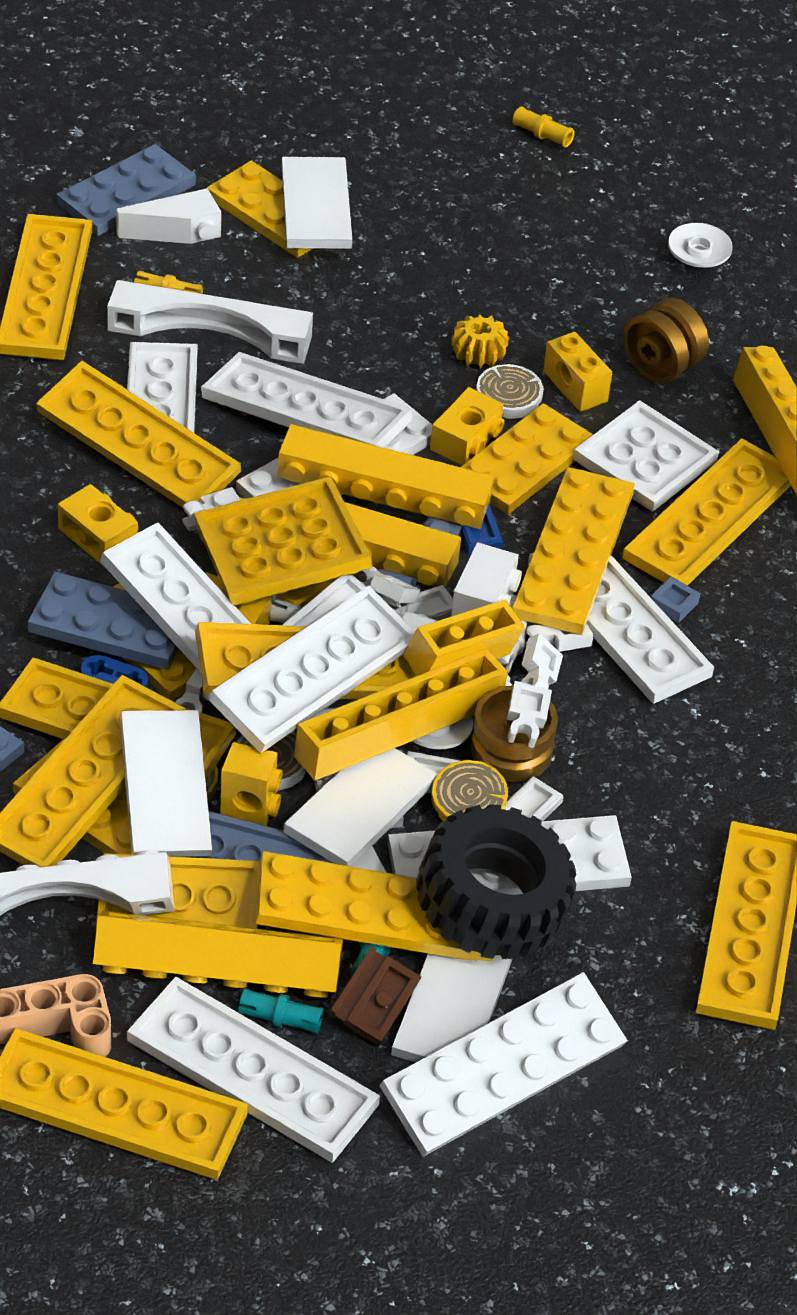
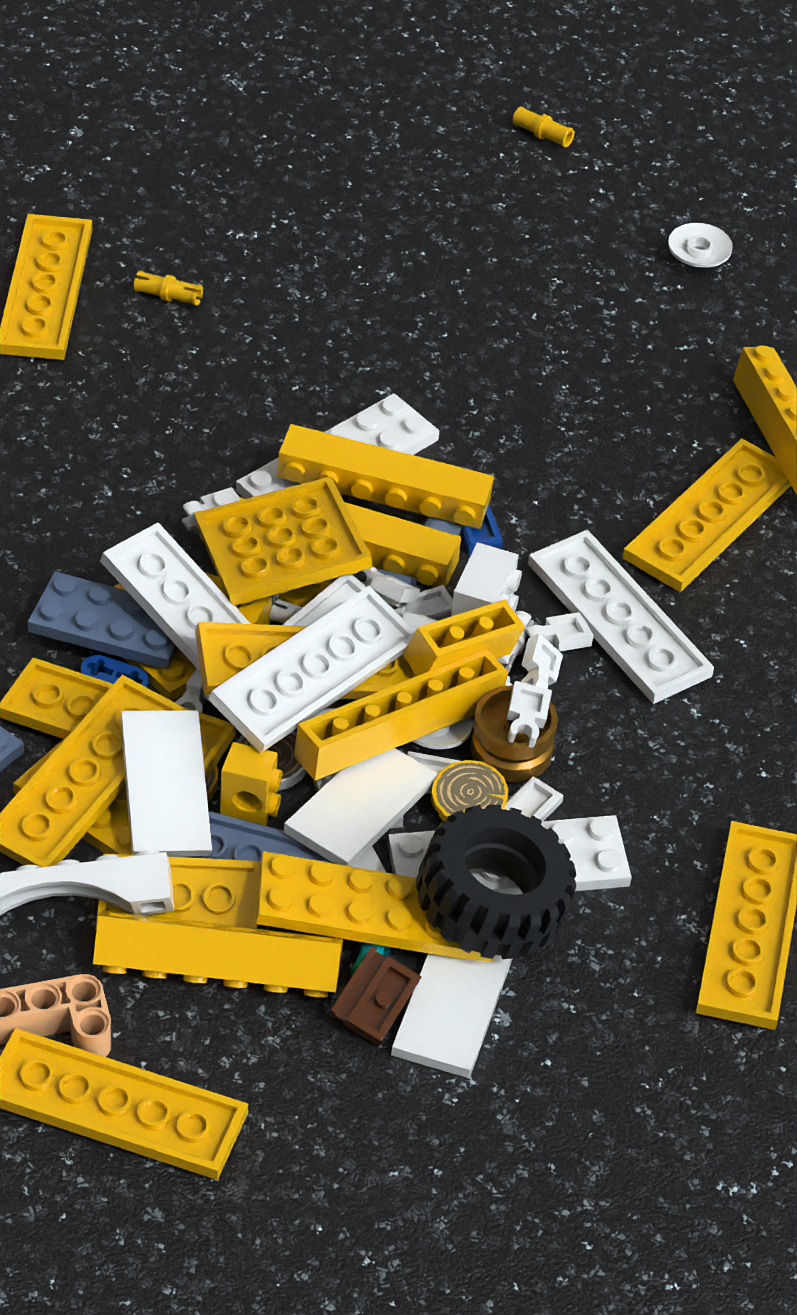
yellow plate [36,361,241,508] -> none
sand blue plate [57,144,196,236] -> none
yellow brick [58,484,138,567] -> none
white arch [107,280,313,364] -> none
white slope [116,188,221,244] -> none
white tile [127,342,198,433] -> none
white plate [127,977,380,1163] -> none
white plate [201,352,412,448] -> none
yellow plate [207,160,313,258] -> none
teal pin [238,988,324,1034] -> none
white tile [282,157,352,249] -> none
white plate [379,972,627,1157] -> none
yellow brick [430,387,504,466] -> none
yellow gear [451,313,509,369] -> none
yellow plate [461,403,594,515] -> none
tile [476,364,544,419] -> none
yellow plate [513,467,635,635] -> none
yellow brick [543,332,612,412] -> none
white plate [573,400,719,512] -> none
pearl gold wheel [623,297,709,384] -> none
sand blue plate [650,577,701,623] -> none

